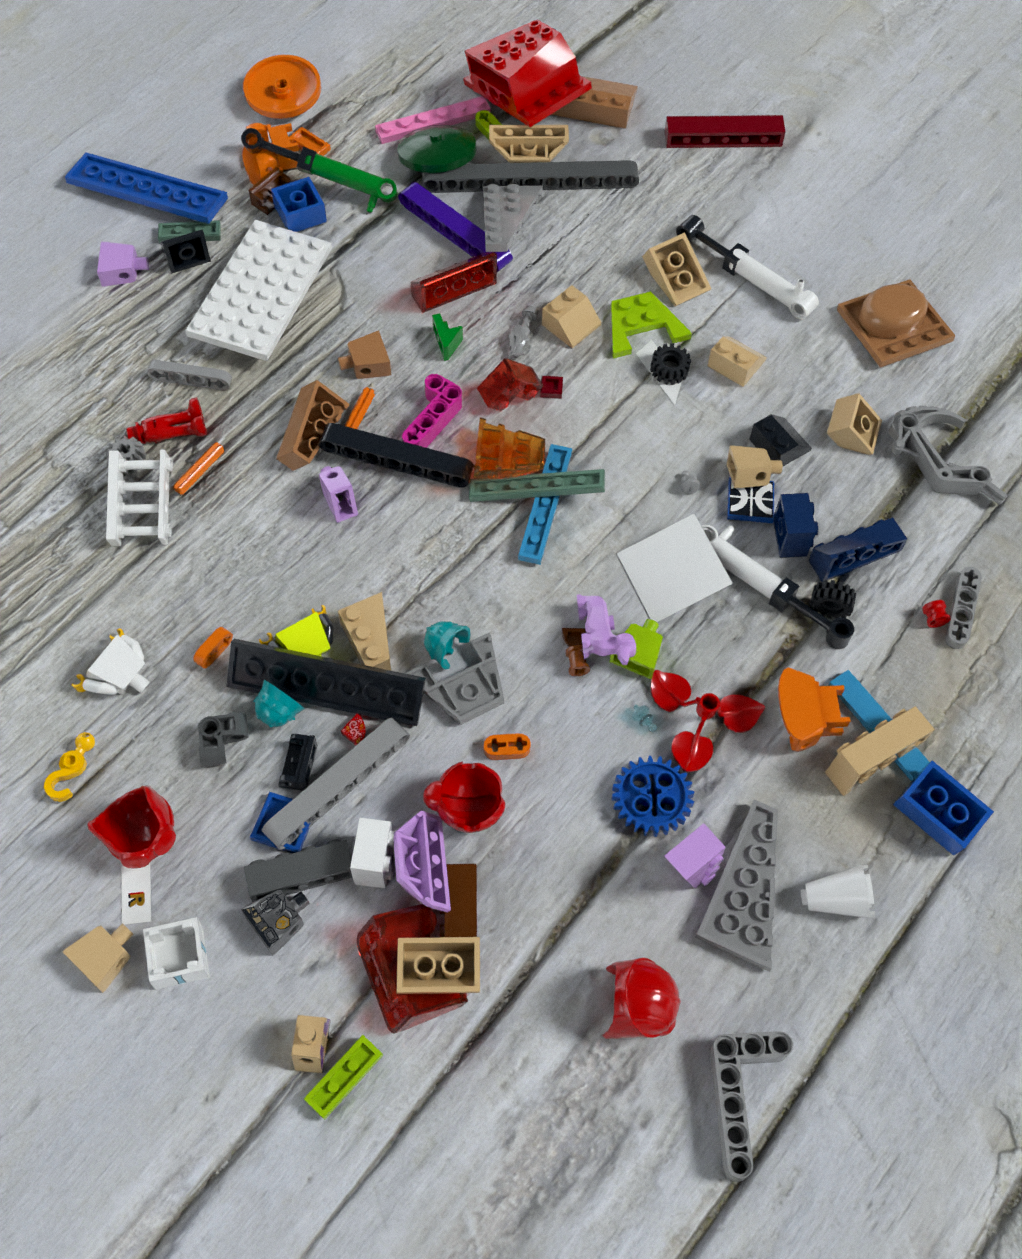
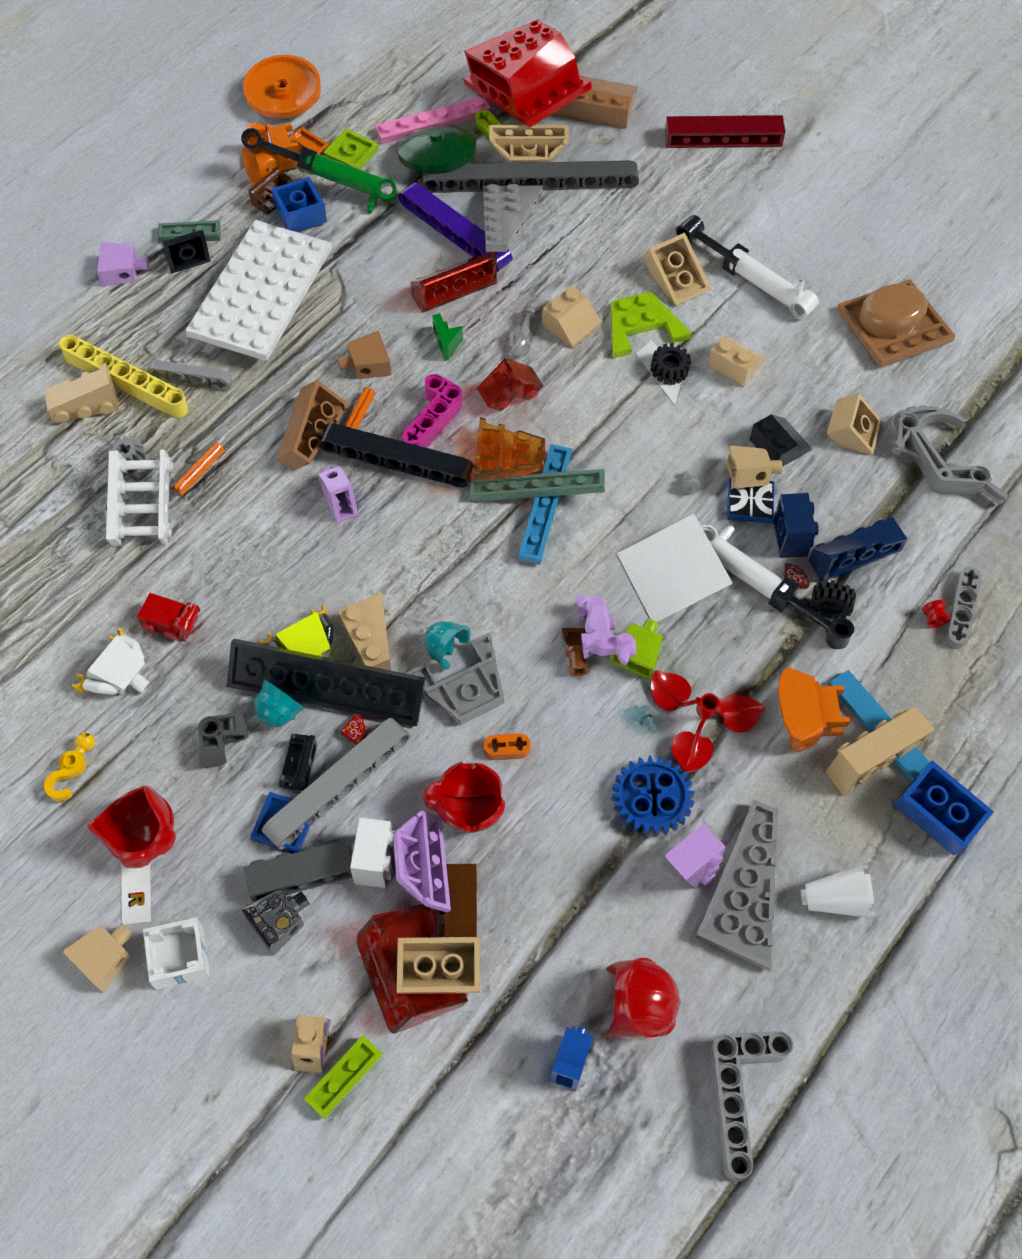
blue plate [65,152,228,224] -> none
red piece [126,397,207,444] -> none
orange beam [193,627,233,669] -> none
dark red tile [540,376,563,399] -> none
none -> tan wedge [45,363,120,424]
none -> light yellow beam [59,335,188,418]
none -> red hinge [137,593,201,642]
none -> lime plate [323,129,379,169]
none -> blue hips [550,1026,593,1091]
none -> clear red tile [784,563,809,588]

